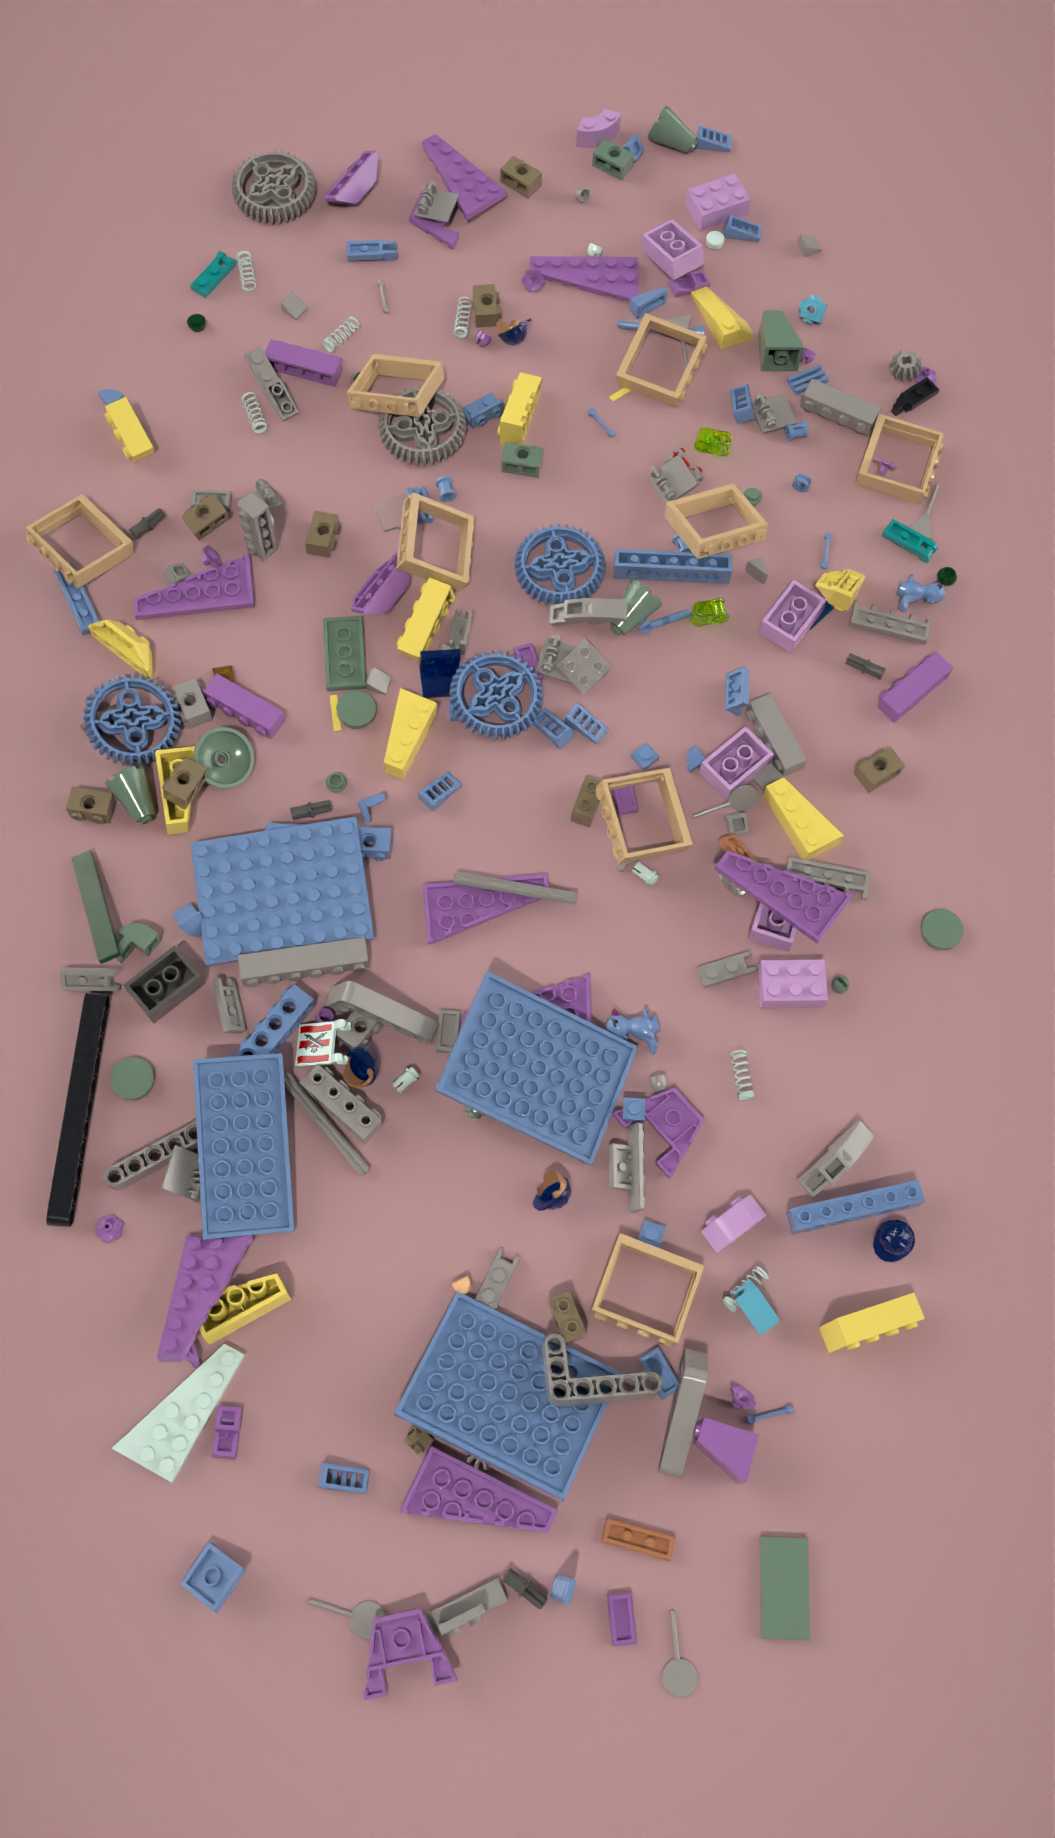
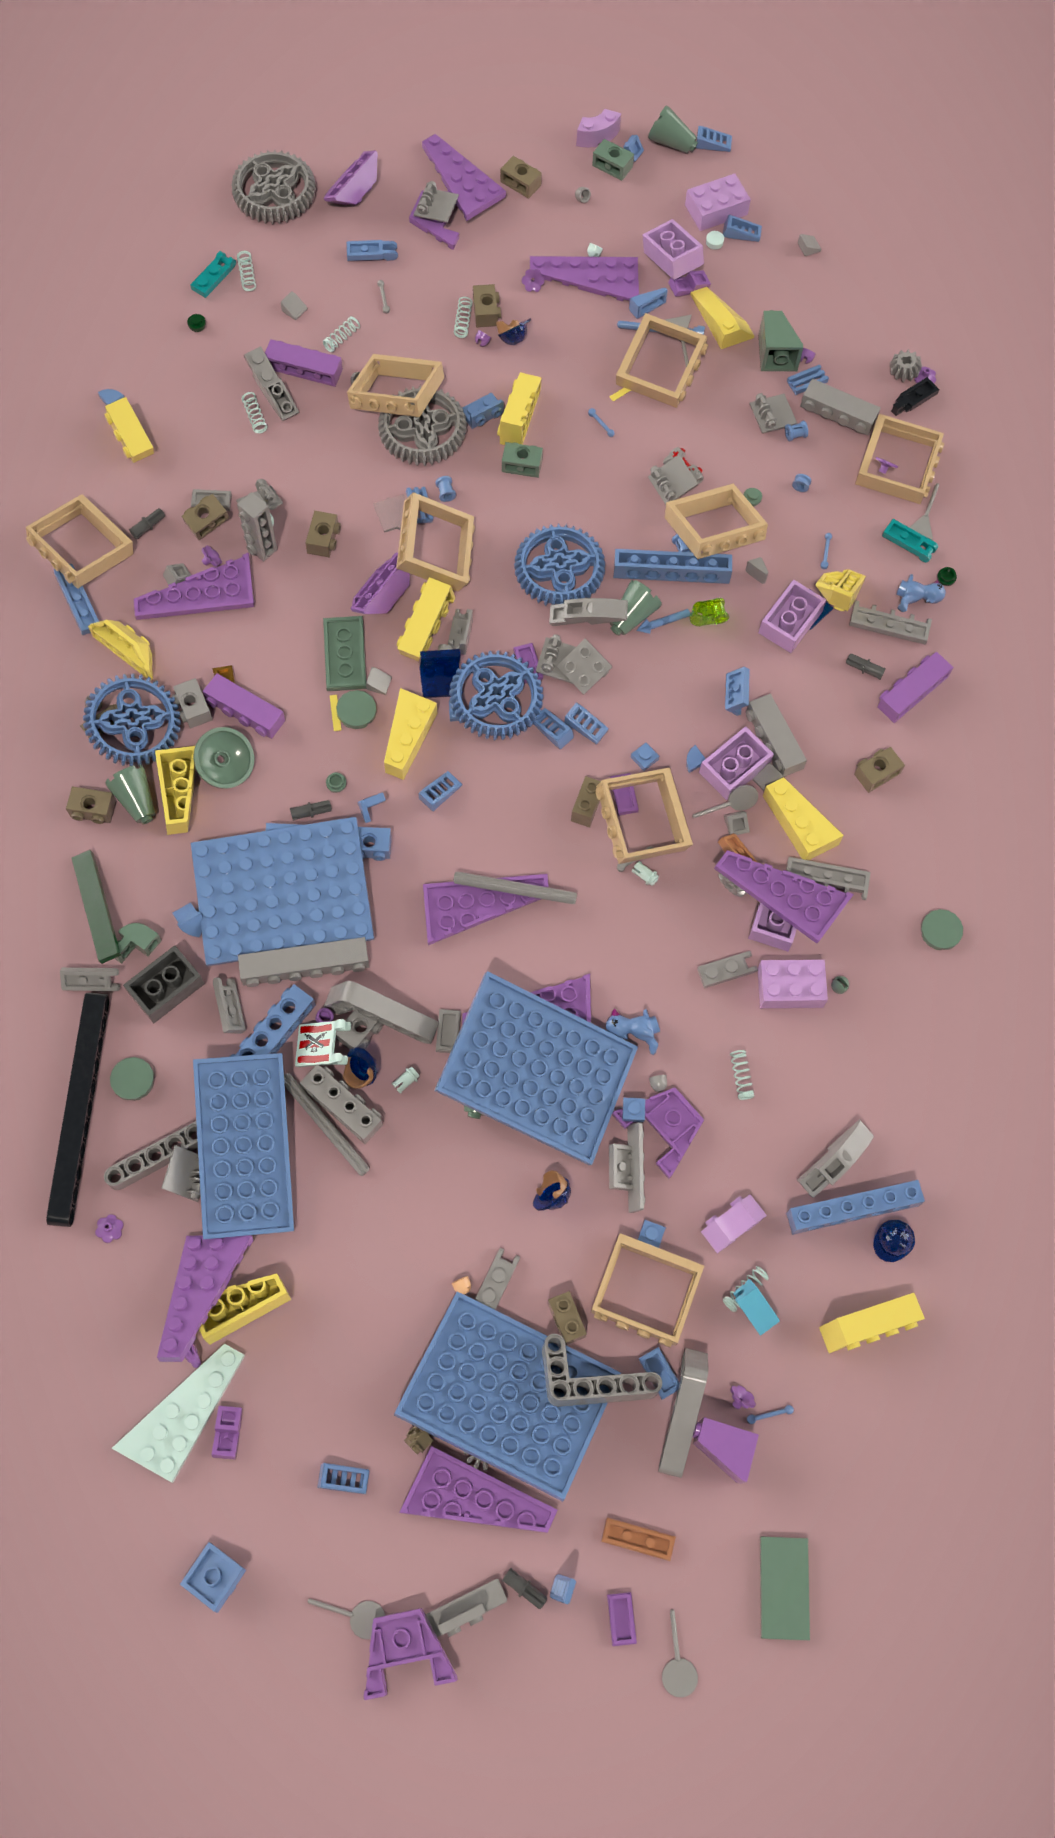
dark tan brick [162,757,207,810] -> none
clear neon green piece [694,427,732,456] -> none
medium blue slope [731,384,755,424] -> none
medium azure brick [798,295,828,324] -> none

